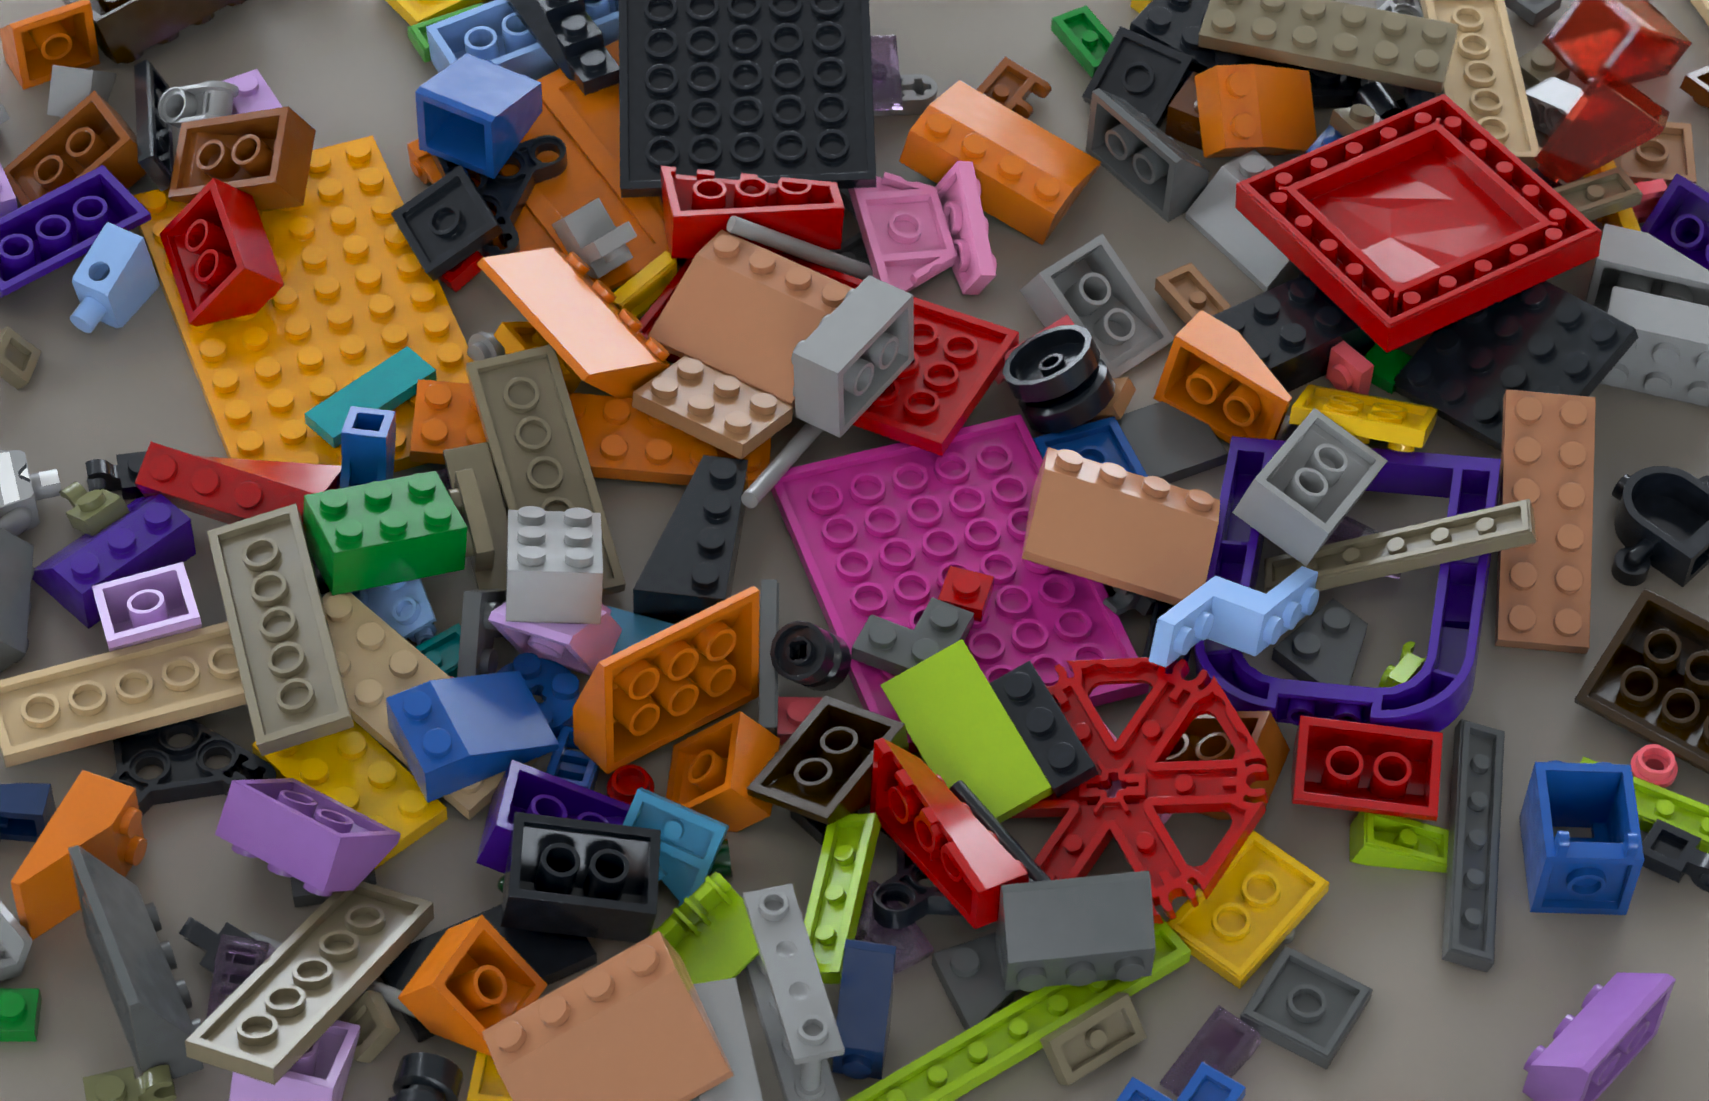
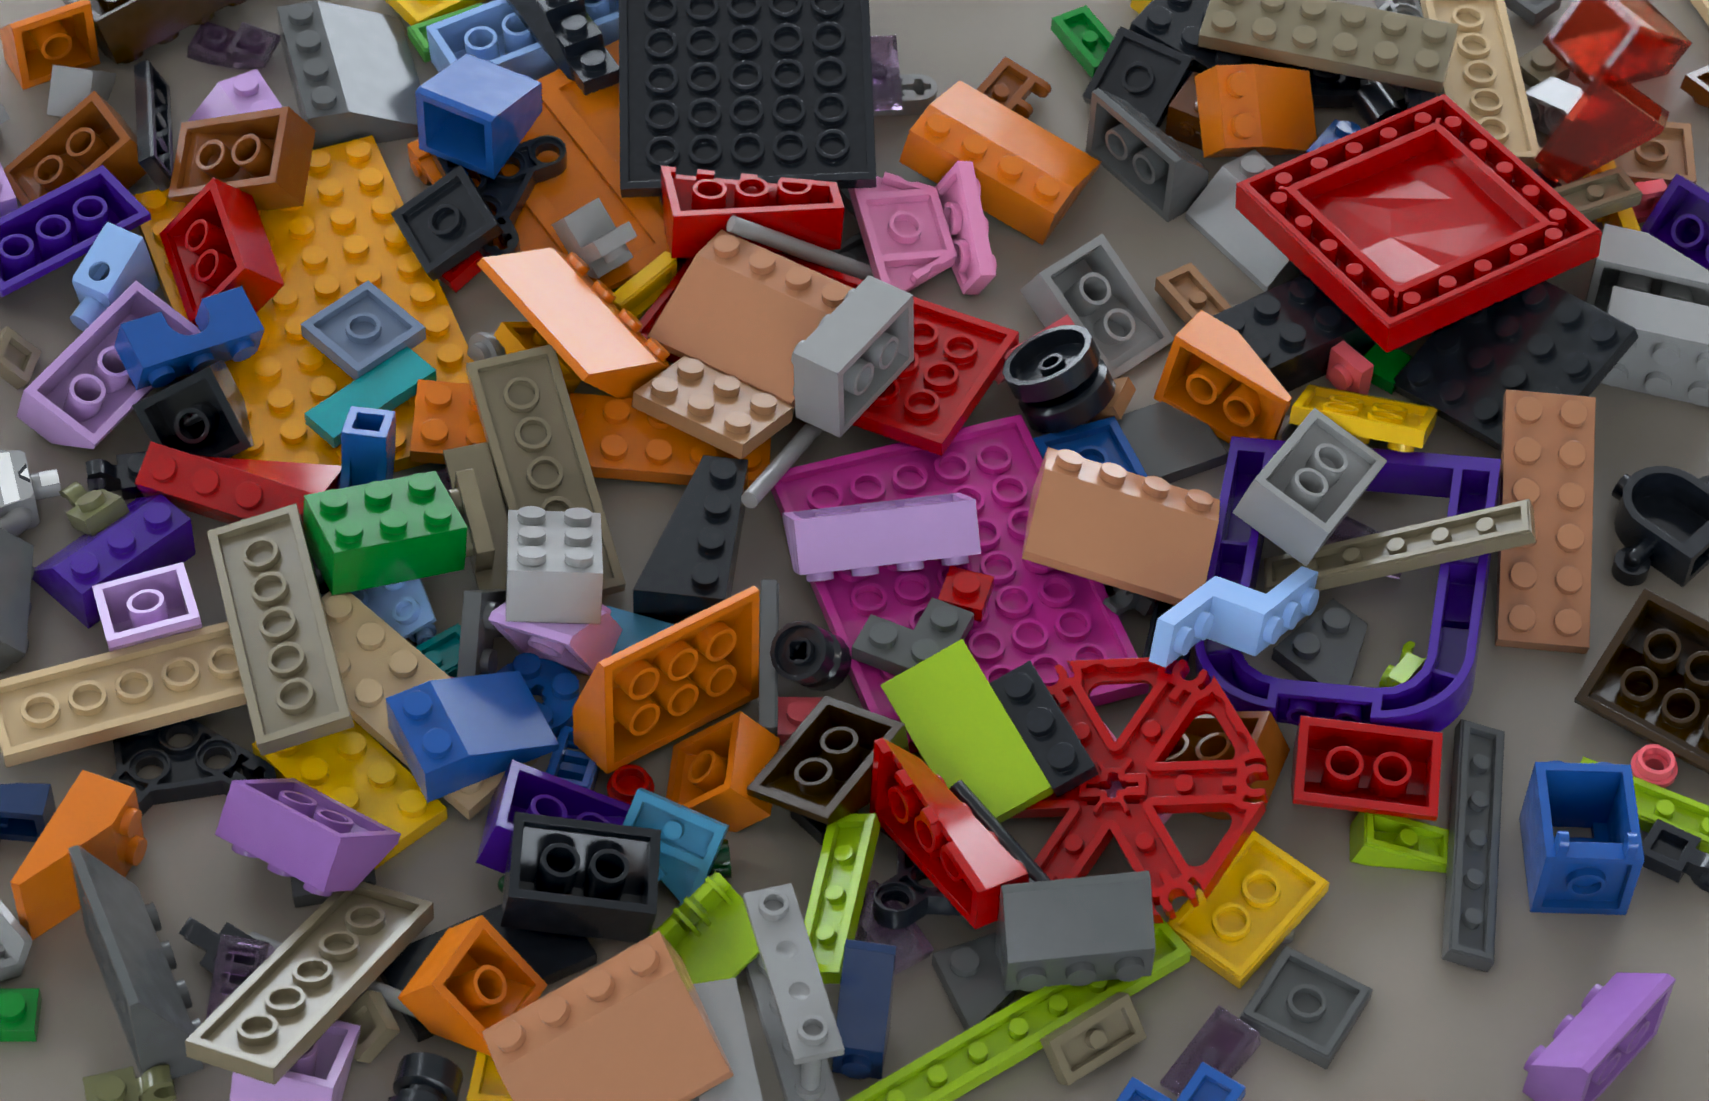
light grey piece [158,80,239,128] -> none
dark tan plate [1329,104,1383,137] -> none
none -> lavender slope [16,280,200,449]
none -> blue arch [114,286,265,390]
none -> black slope [132,359,254,458]
none -> clear purple slope [187,21,281,69]
none -> dark grey slope [277,0,421,150]
none -> sand blue plate [301,281,426,380]
none -> lavender slope [782,492,981,582]

